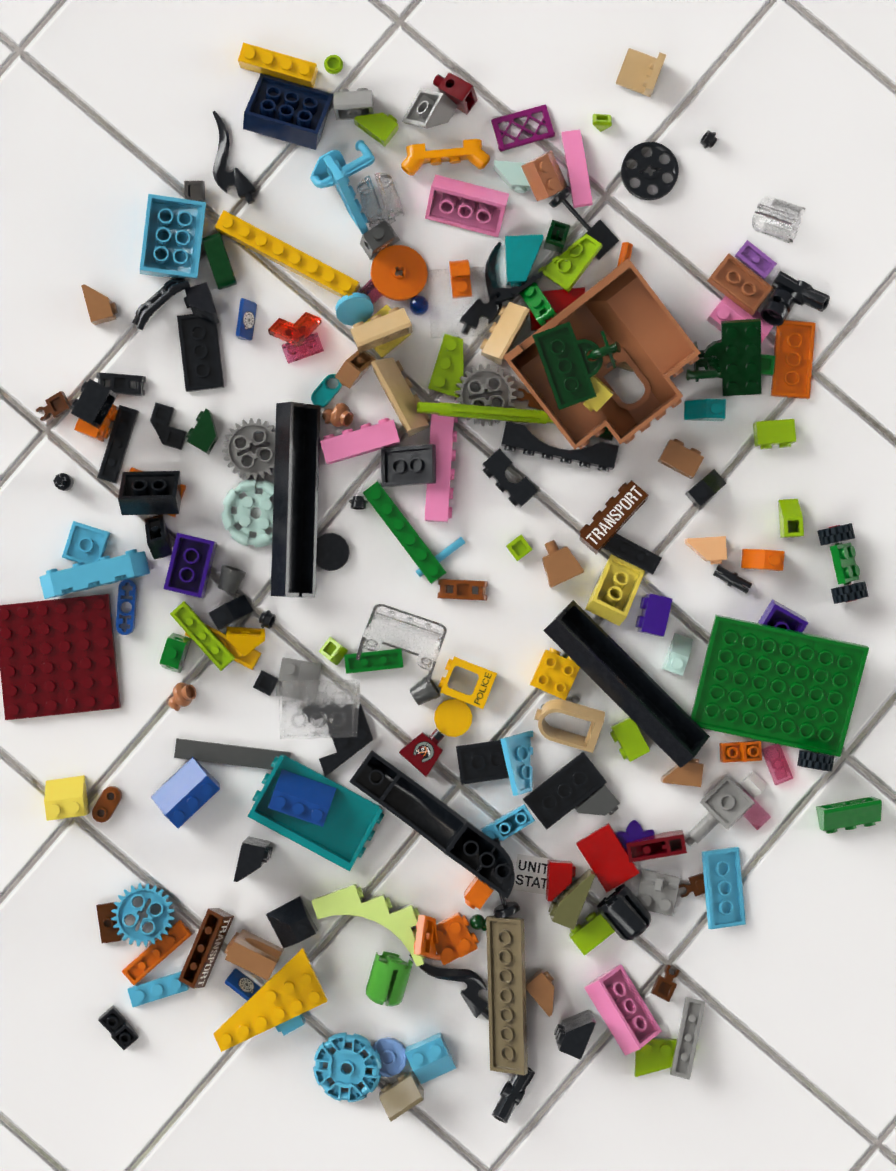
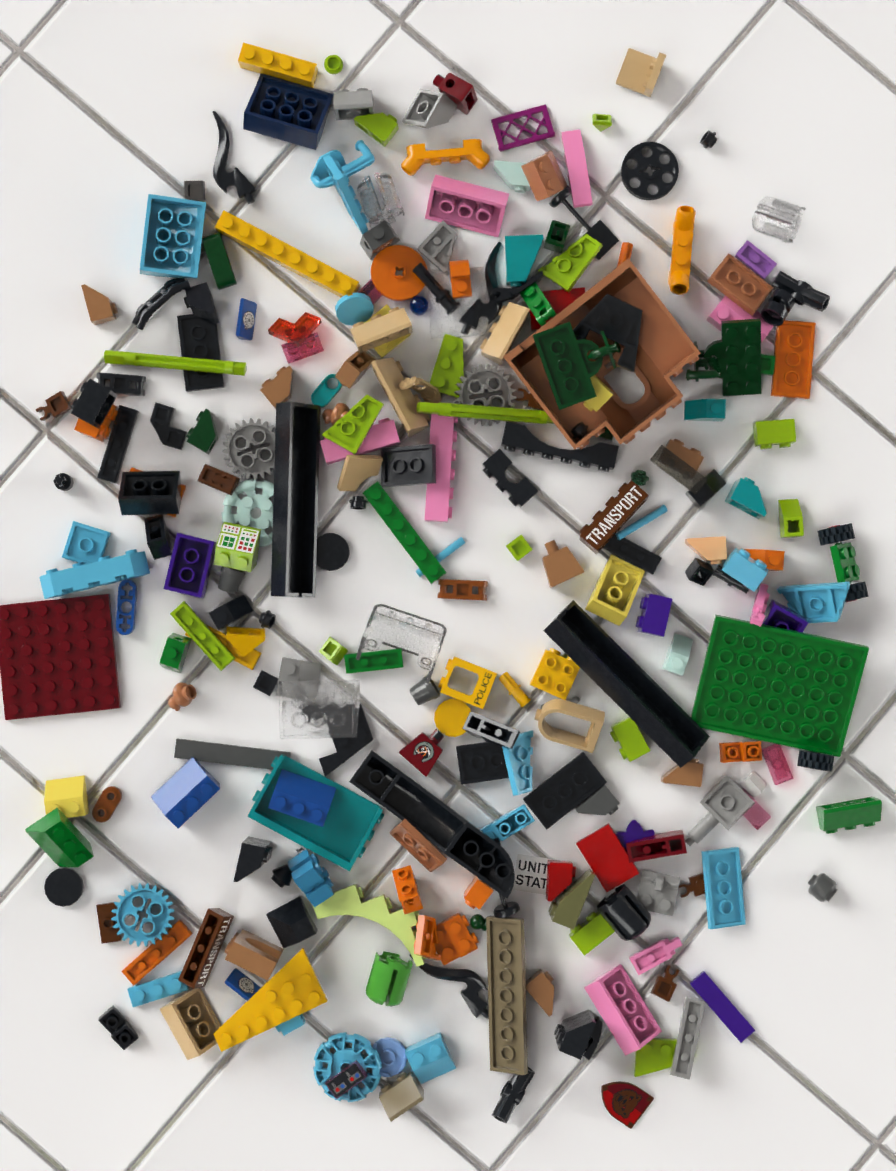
none -> green slope [25,808,94,867]
none -> black tile [44,867,84,907]
none -> lime piece [104,350,247,376]
none -> tan slope [160,988,221,1060]
none -> reddish brown plate [197,464,240,496]
none -> lime slope [214,522,261,572]
none -> medium nougat slope [260,366,294,409]
none -> black piece [271,847,304,888]
none -> dark azure brick [287,849,334,907]
none -> lime wing [322,395,384,455]
none -> tile [325,1060,368,1099]
none -> tan tile [337,455,383,491]
none -> nougat tile [389,819,447,872]
none -> orange hinge [392,865,423,914]
none -> tan piece [399,376,442,403]
none -> black pin [412,263,461,316]
none -> light grey wing [417,221,457,274]
none -> slope [462,711,520,749]
none -> yellow axle [499,672,531,708]
none -> black plate [570,422,588,439]
none -> black wing [573,293,643,372]
none -> black slope [583,1016,603,1060]
none -> shield [601,1081,654,1129]
none -> medium azure bar [616,505,668,540]
none -> bright pink hinge [629,936,682,975]
none -> clear green plate [631,470,649,486]
none -> clear smoke tile [650,445,708,495]
none -> light orange plate [668,206,696,295]
none -> black slope [685,558,714,586]
none -> dark purple tile [689,971,755,1043]
none -> medium azure slope [722,548,768,592]
none -> teal slope [725,477,767,519]
none -> bright pink hinge [750,583,770,627]
none -> medium azure wing [777,582,850,623]
none -> dark grey head [808,873,838,902]

